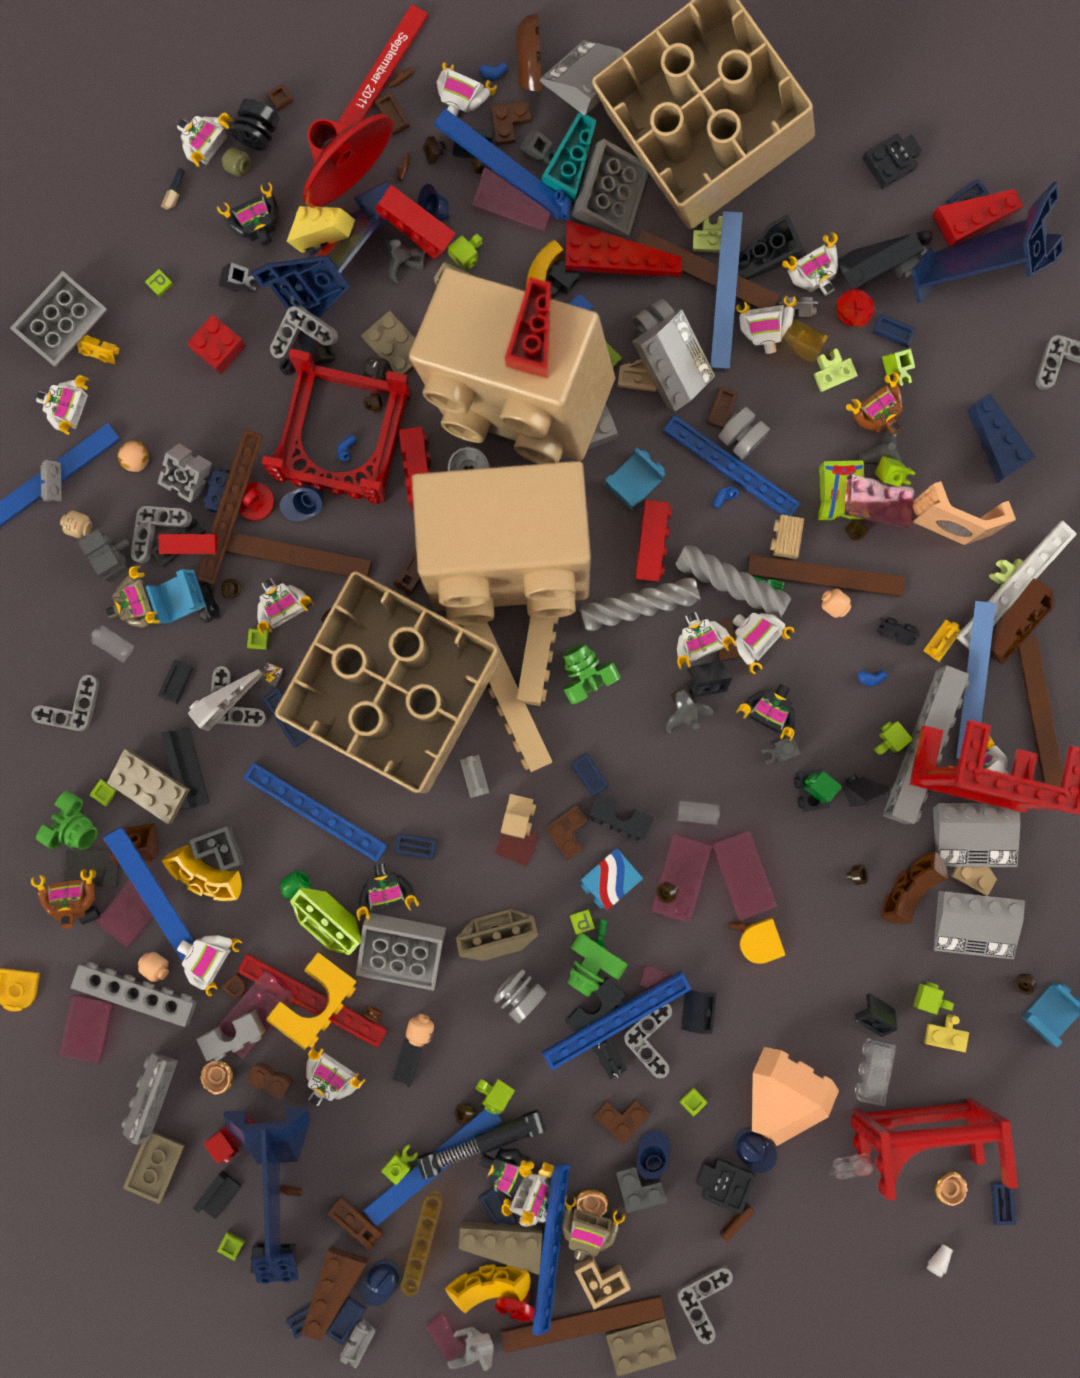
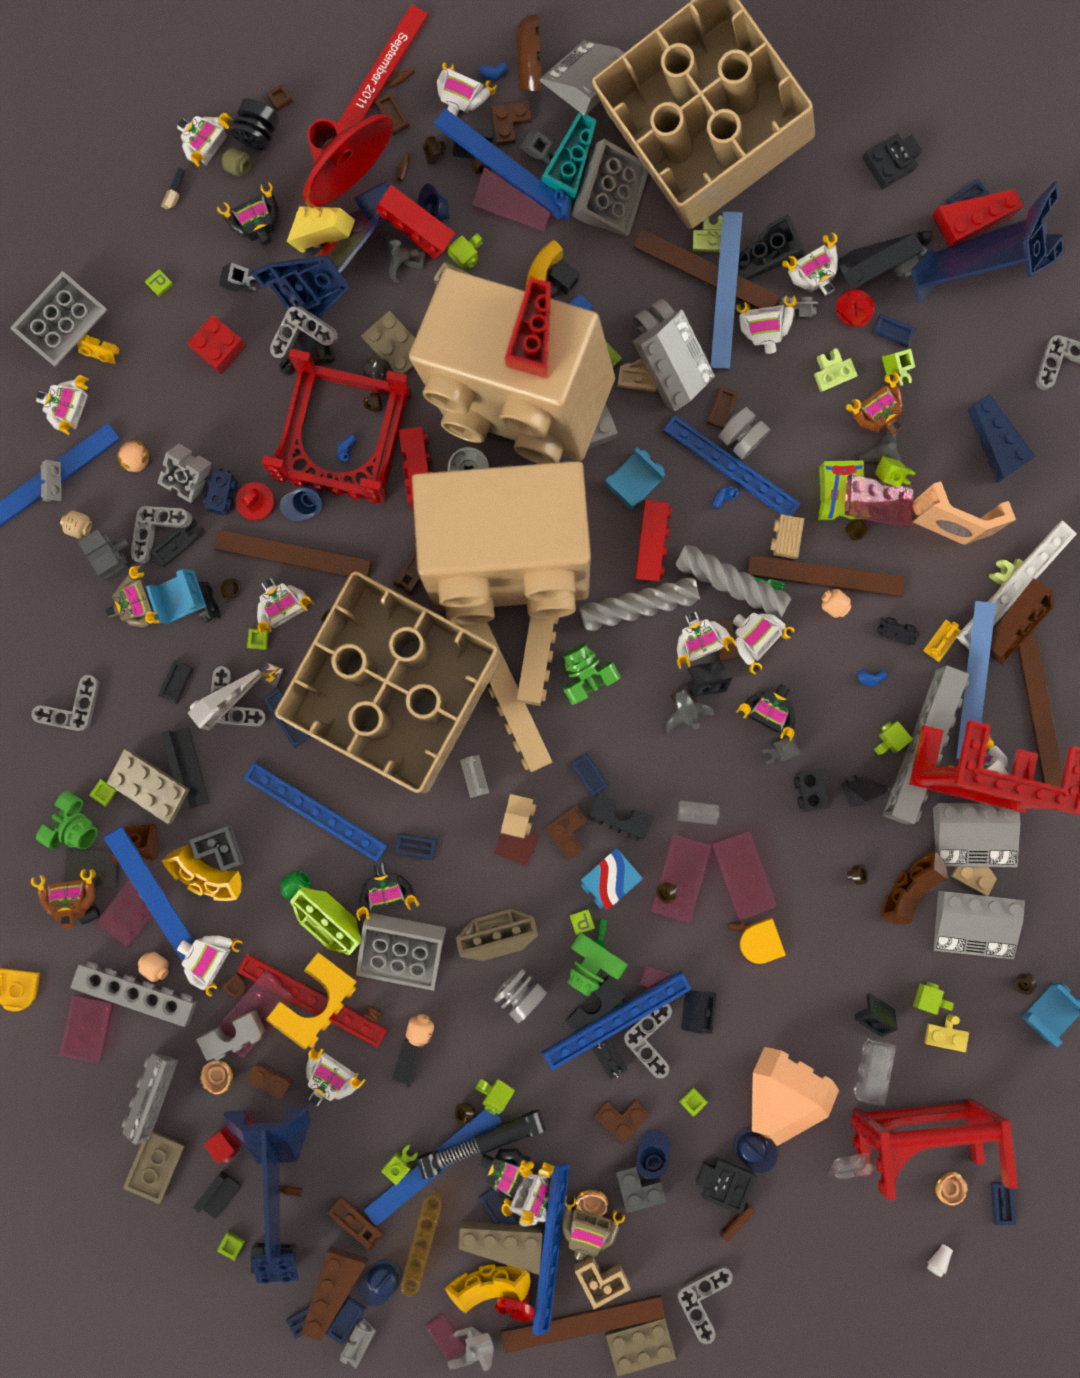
clear hinge [91,625,135,663] -> none
red tile [159,534,217,554] -> none
reddish brown tile [196,429,263,585] -> none
red wing [565,220,682,277] -> none
clear yellow slope [784,319,828,363] -> none
green brick [804,771,842,803] -> none

